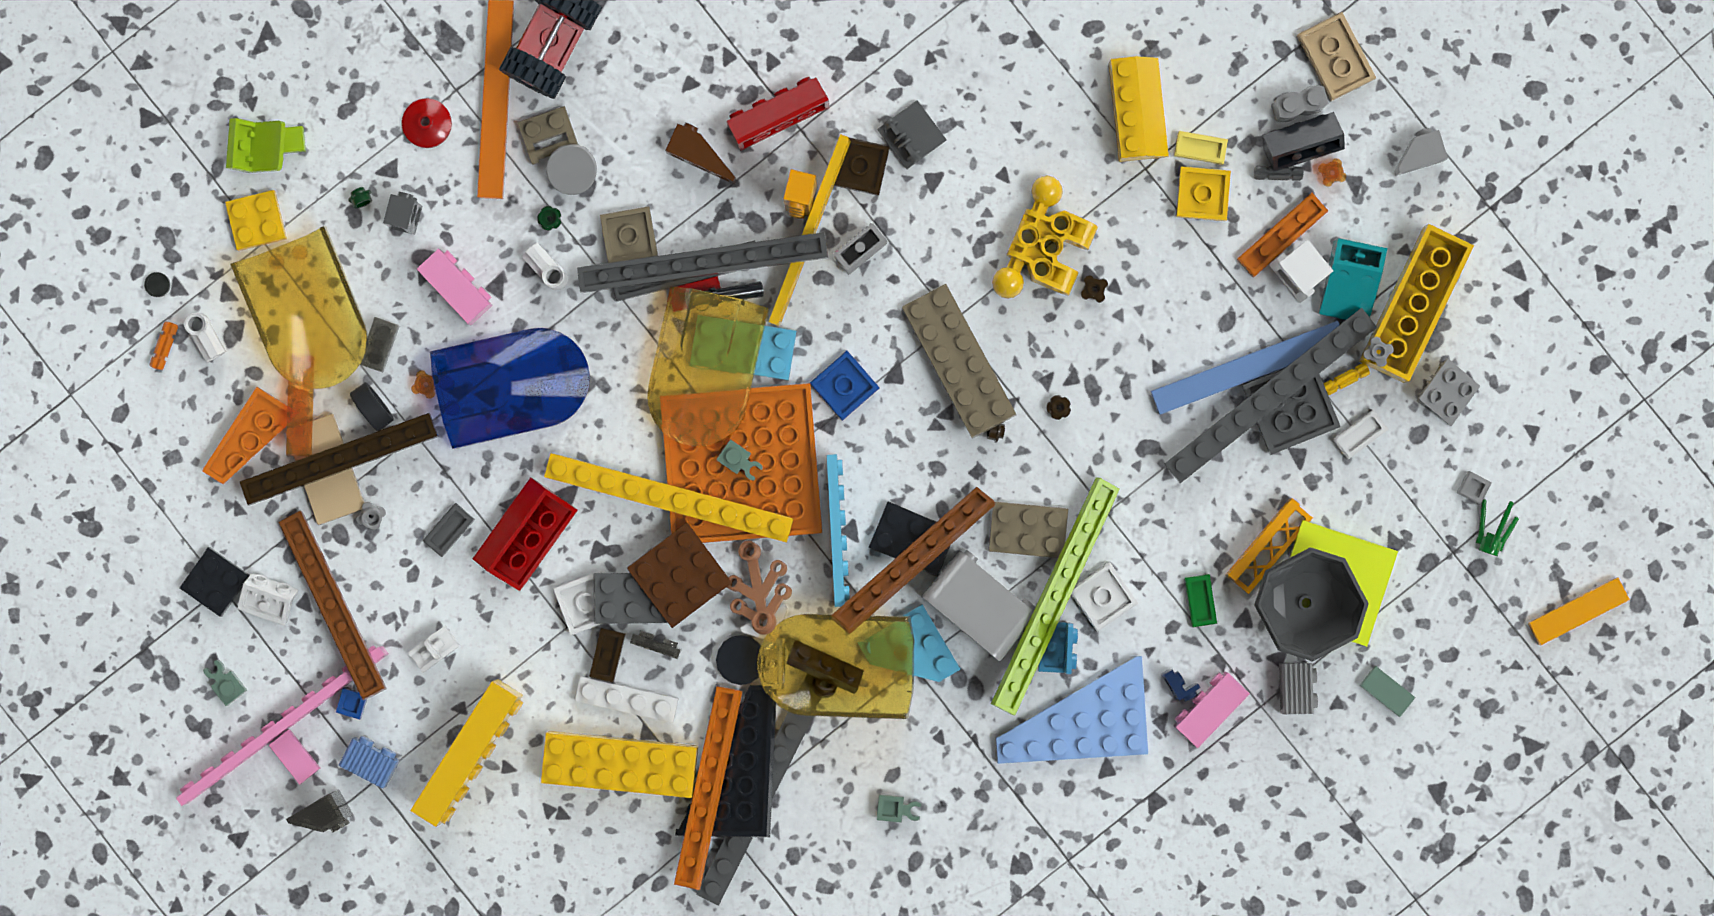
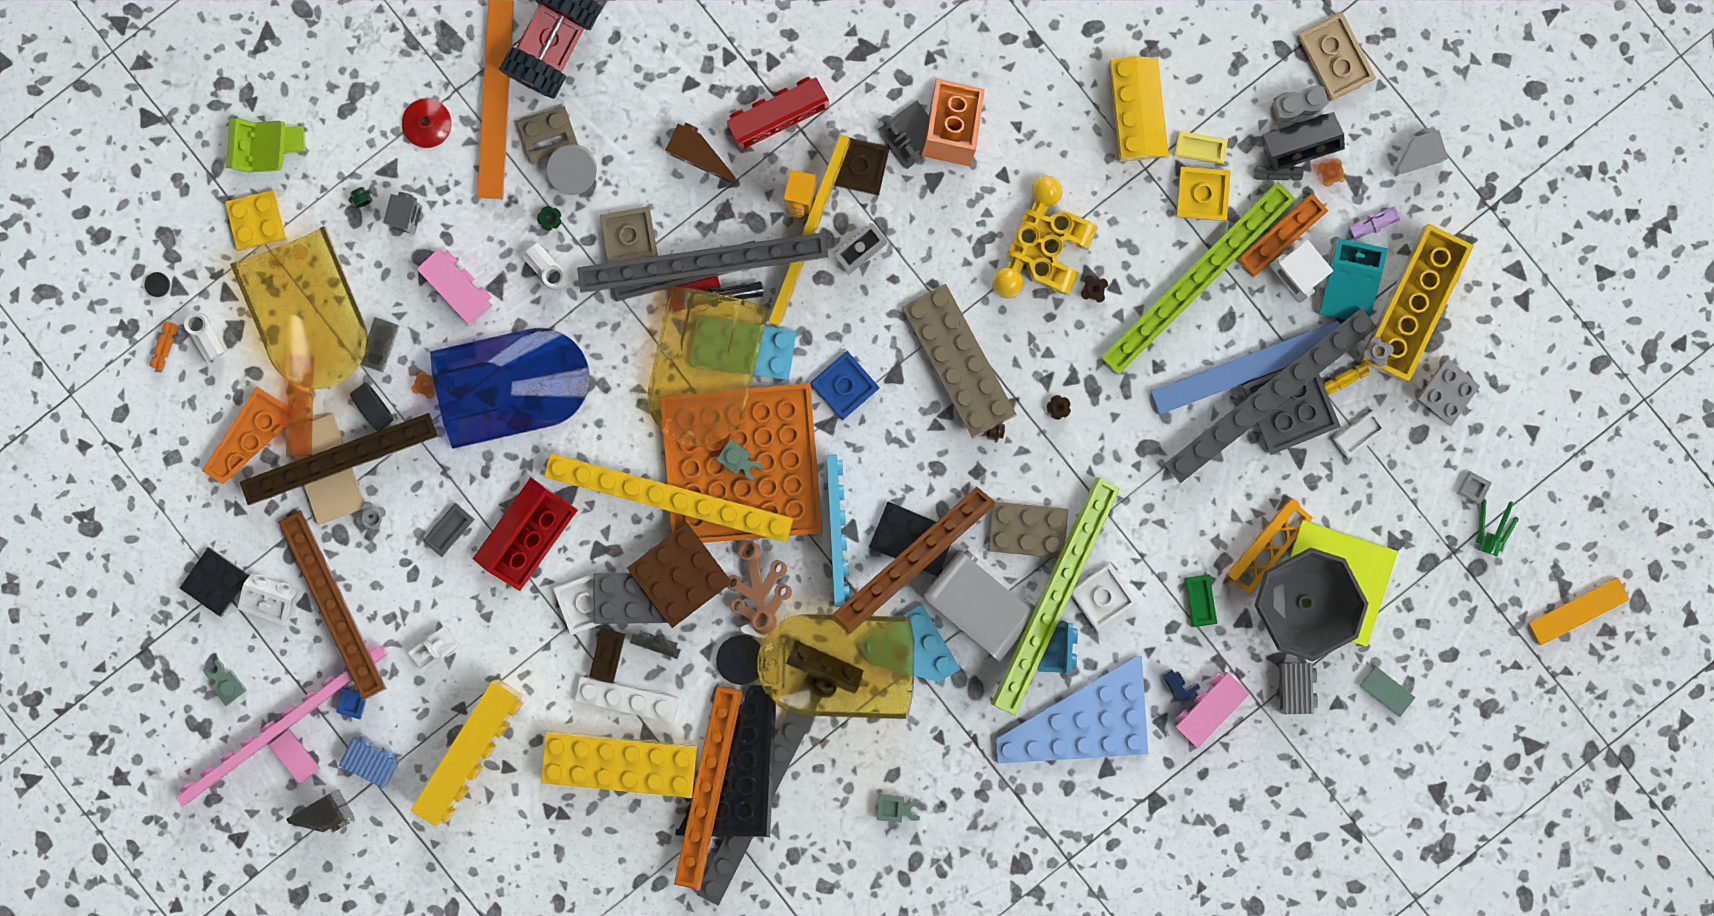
none -> orange slope [921,79,985,166]
none -> lime plate [1101,181,1296,375]
none -> lavender pin [1348,206,1400,241]

